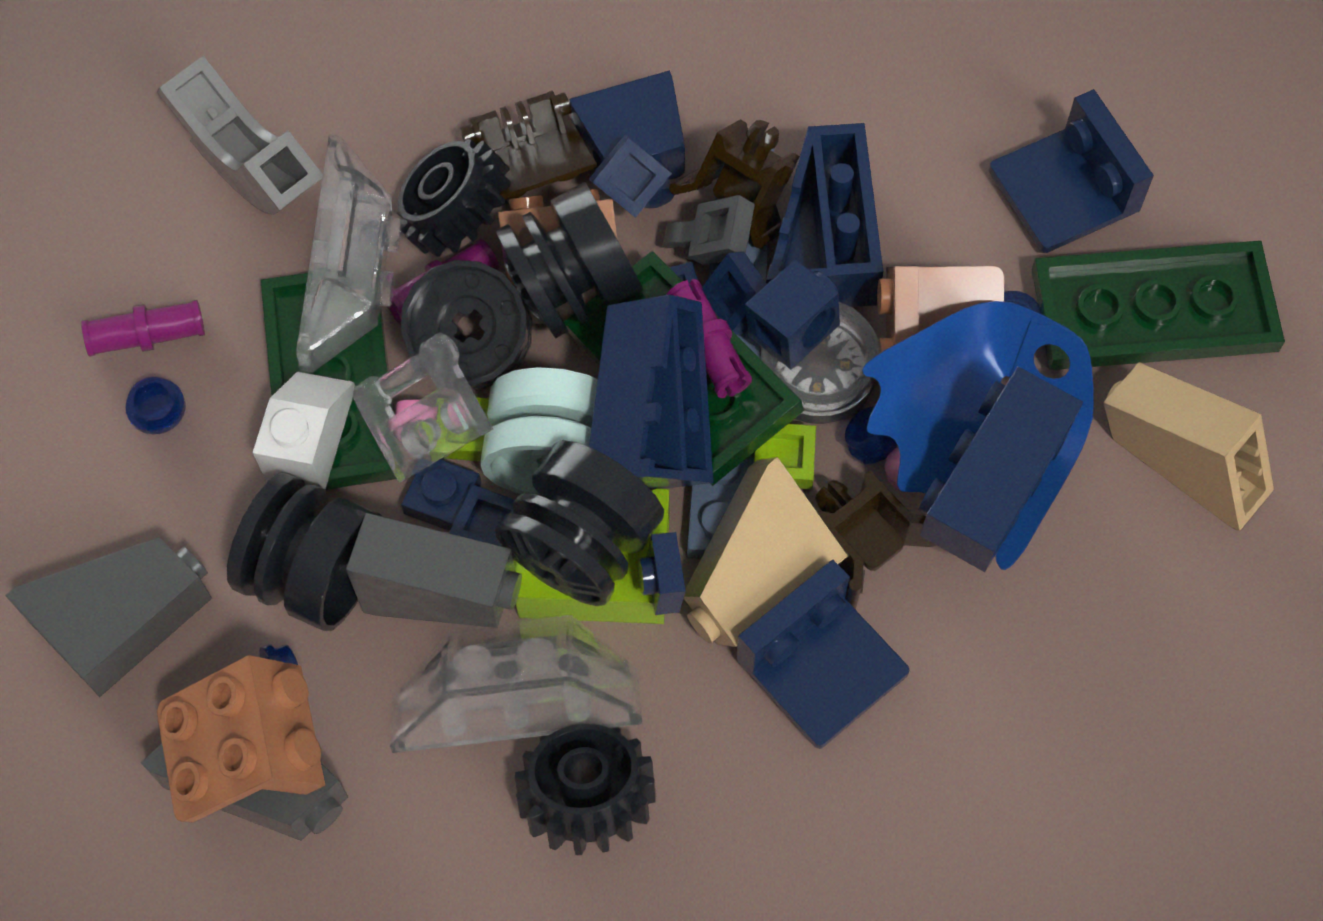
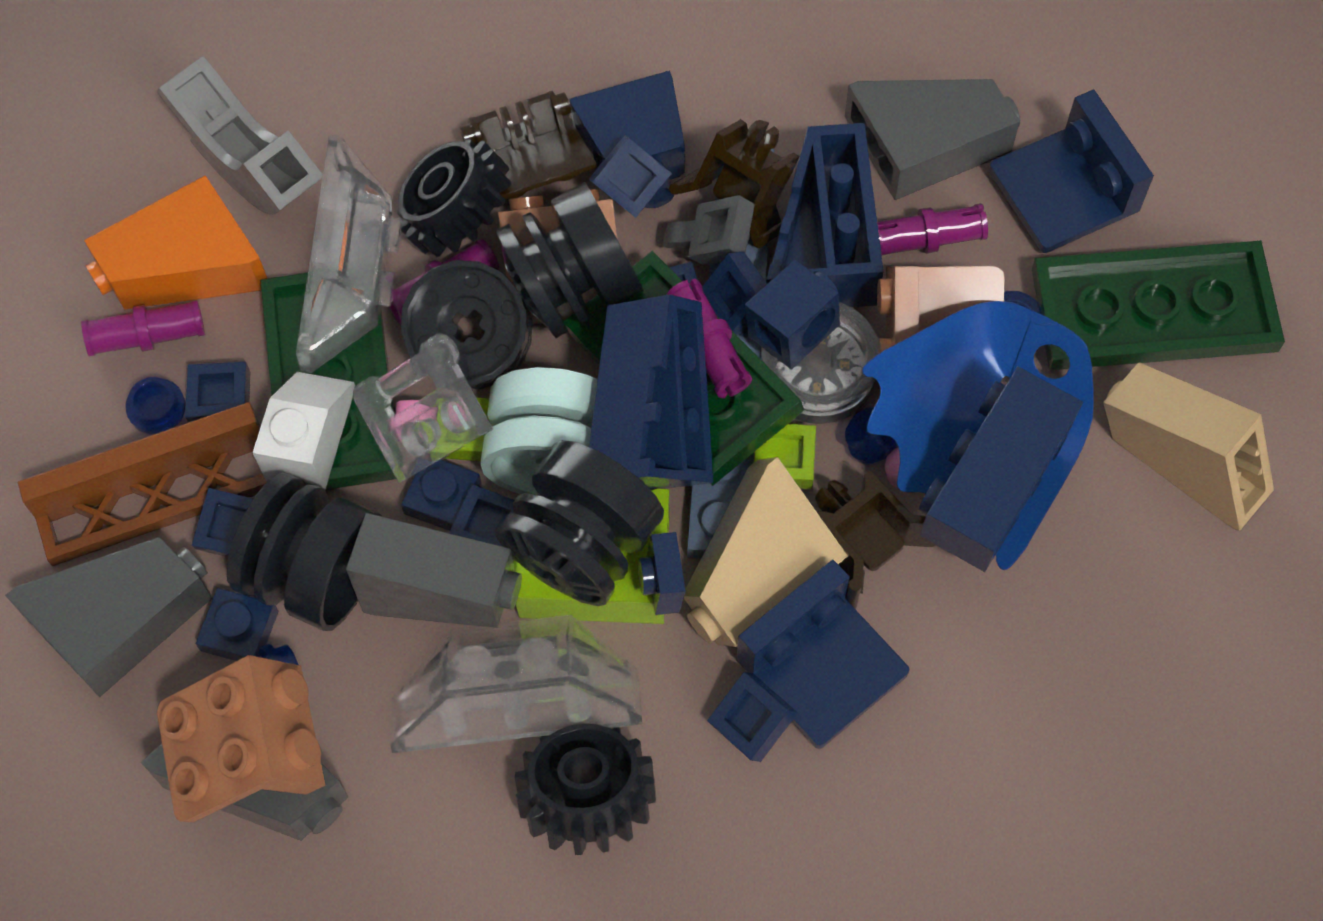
none -> dark orange fence [17,402,267,566]
none -> orange slope [84,175,268,310]
none -> dark blue plate [185,361,251,423]
none -> dark blue plate [192,488,253,557]
none -> dark blue plate [195,588,279,661]
none -> dark blue plate [707,671,798,762]
none -> dark grey slope [845,79,1020,200]
none -> magenta pin [877,203,988,255]

